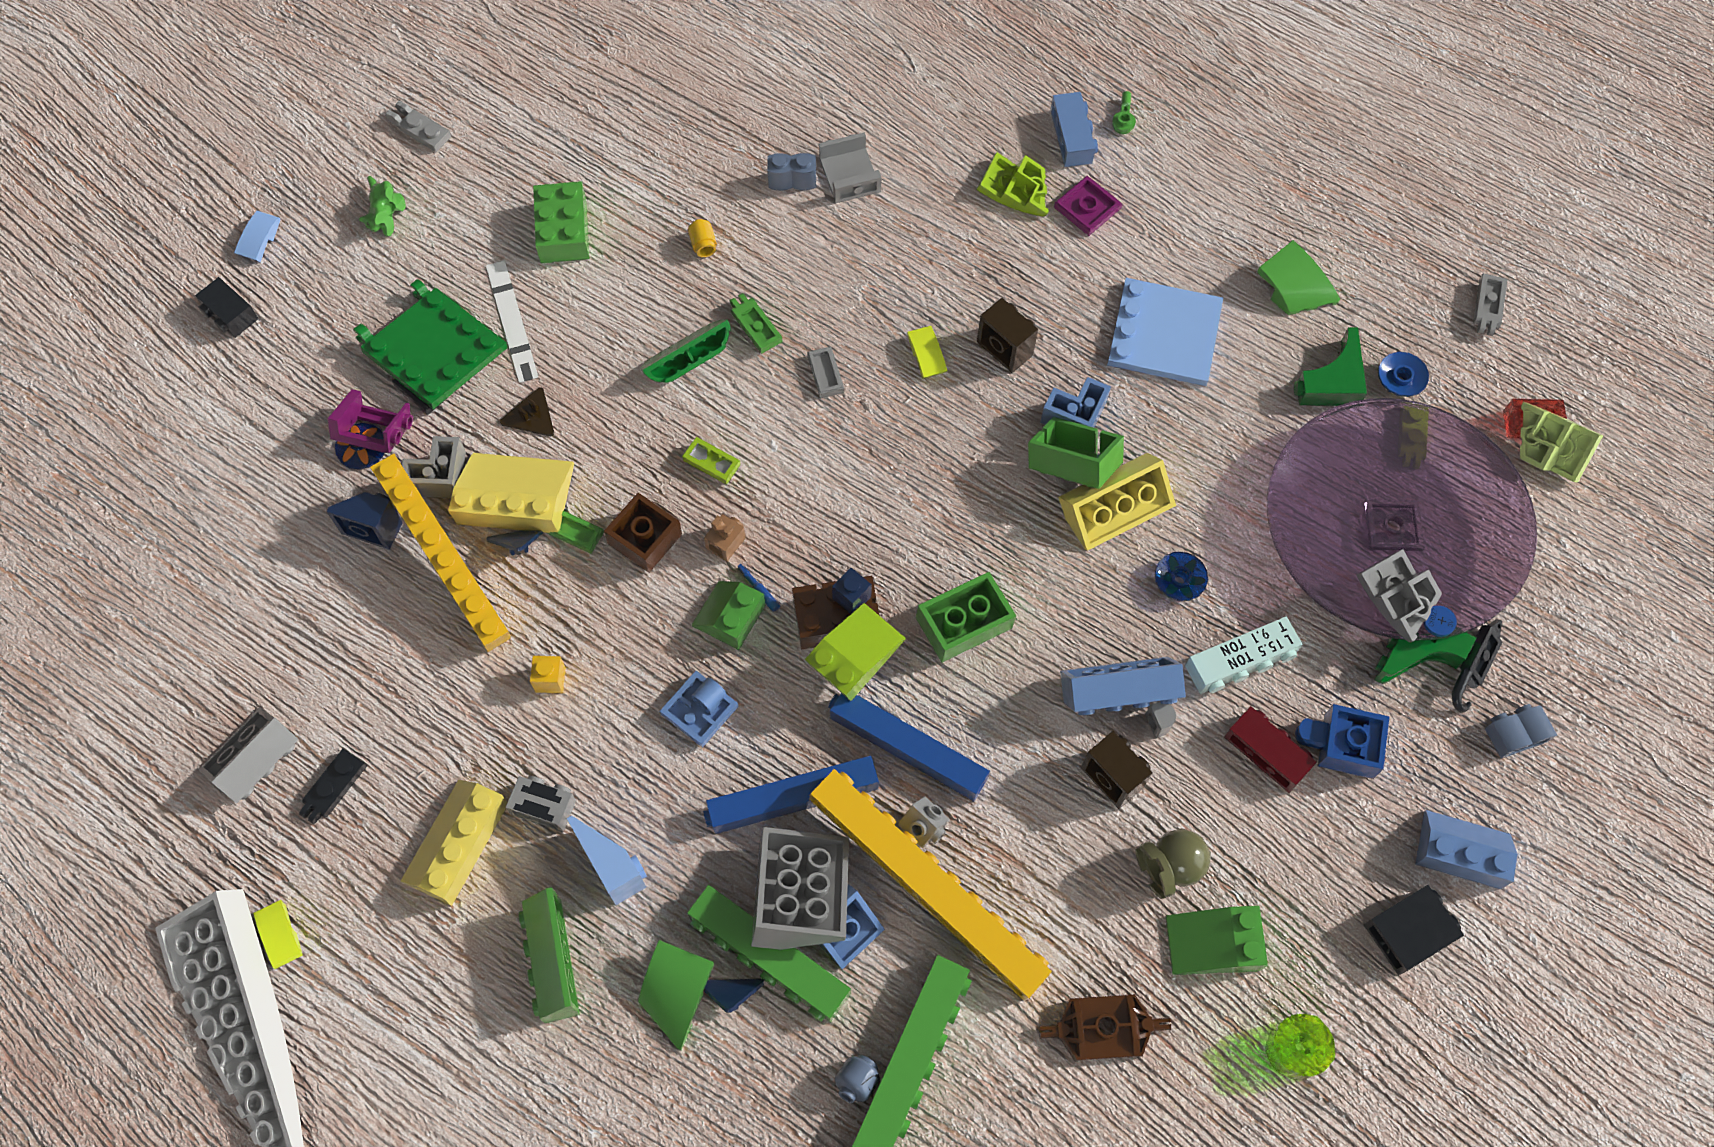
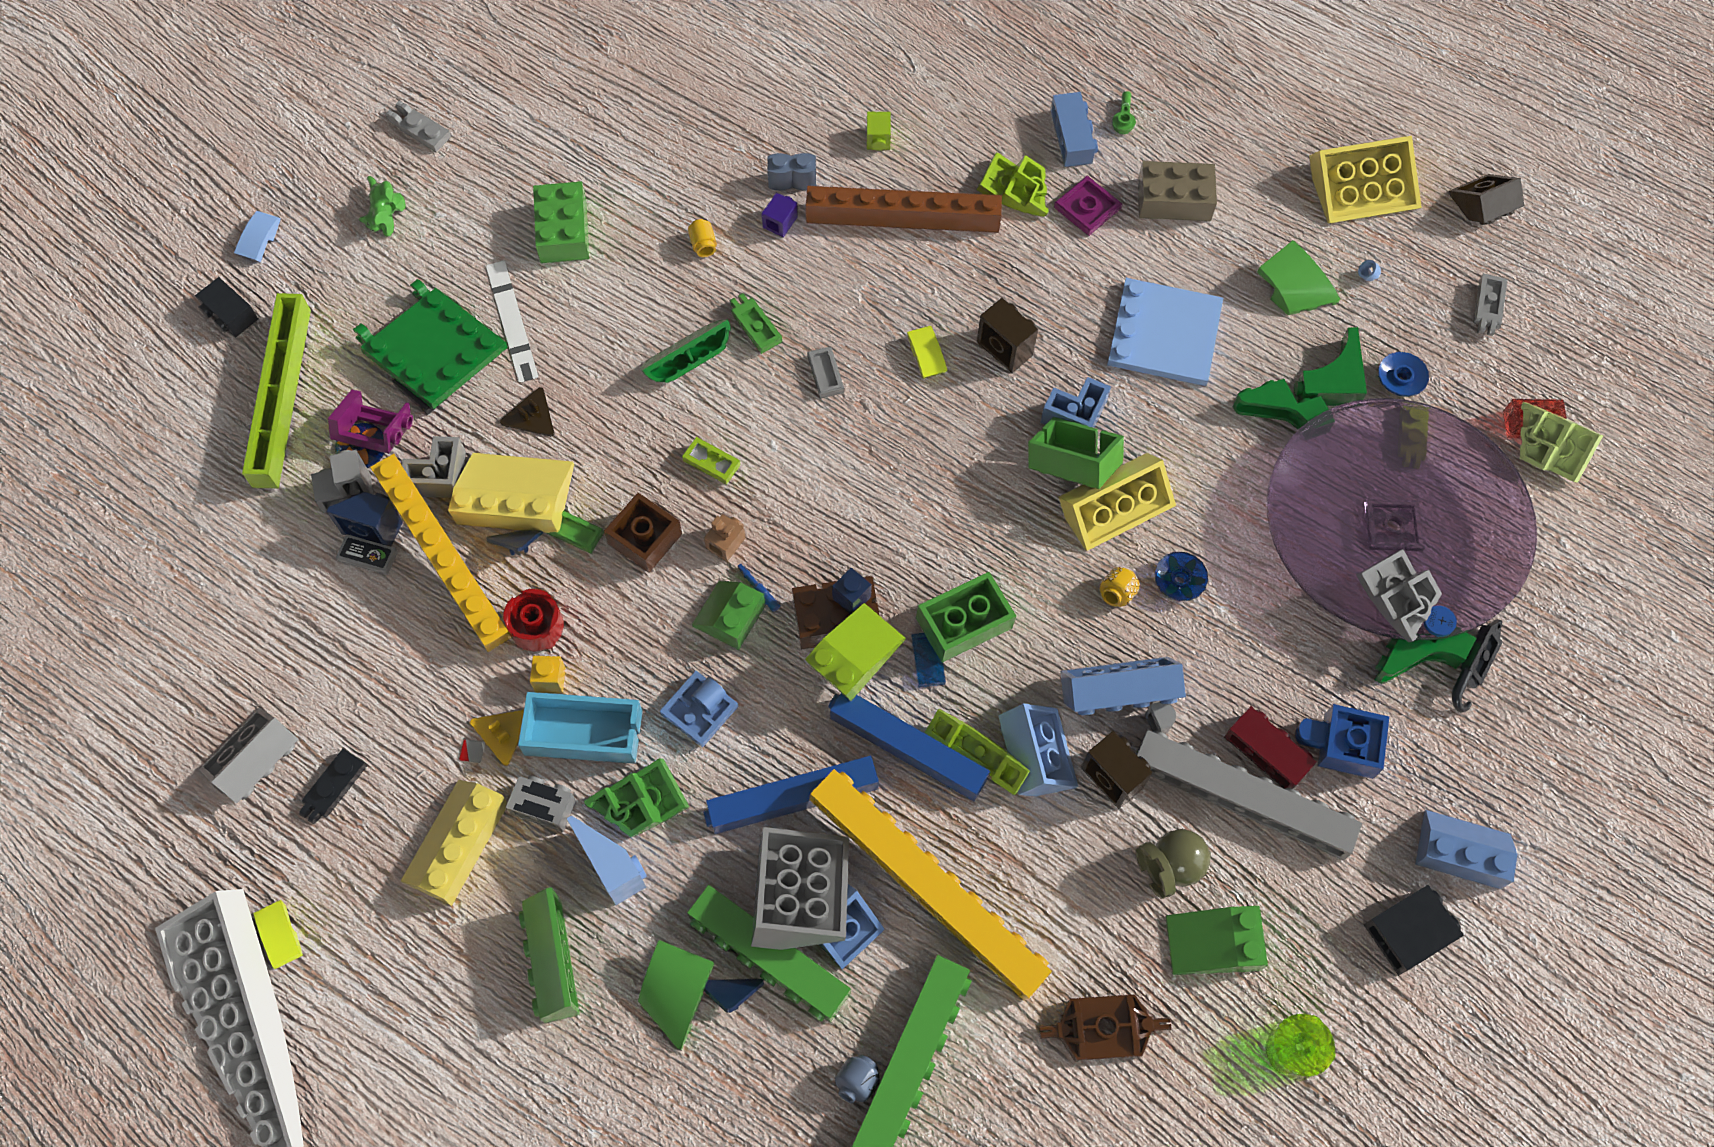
light grey panel [819,132,882,203] -> none
light grey brick [897,797,950,848] -> none
light aqua brick [1185,616,1303,694] -> none
sand blue brick [1485,704,1557,759] -> none
none -> lime brick [242,293,311,489]
none -> light grey brick [311,450,374,513]
none -> tile [336,534,398,575]
none -> light grey sticker [459,739,485,763]
none -> yellow piece [470,710,524,766]
none -> red brick [503,589,564,651]
none -> medium azure piece [518,692,643,764]
none -> bright green slope [584,758,689,837]
none -> dark purple brick [761,192,798,238]
none -> dark orange brick [806,186,1002,233]
none -> lime brick [867,111,891,151]
none -> tile [911,633,946,688]
none -> lime slope [924,709,1030,795]
none -> light blue slope [998,703,1079,796]
none -> yellow head [1099,567,1140,607]
none -> light grey brick [1136,730,1363,860]
none -> dark tan brick [1138,161,1217,221]
none -> green arch [1232,379,1335,441]
none -> light yellow slope [1309,136,1422,224]
none -> light blue hinge [1358,260,1381,282]
none -> dark brown slope [1449,174,1525,225]

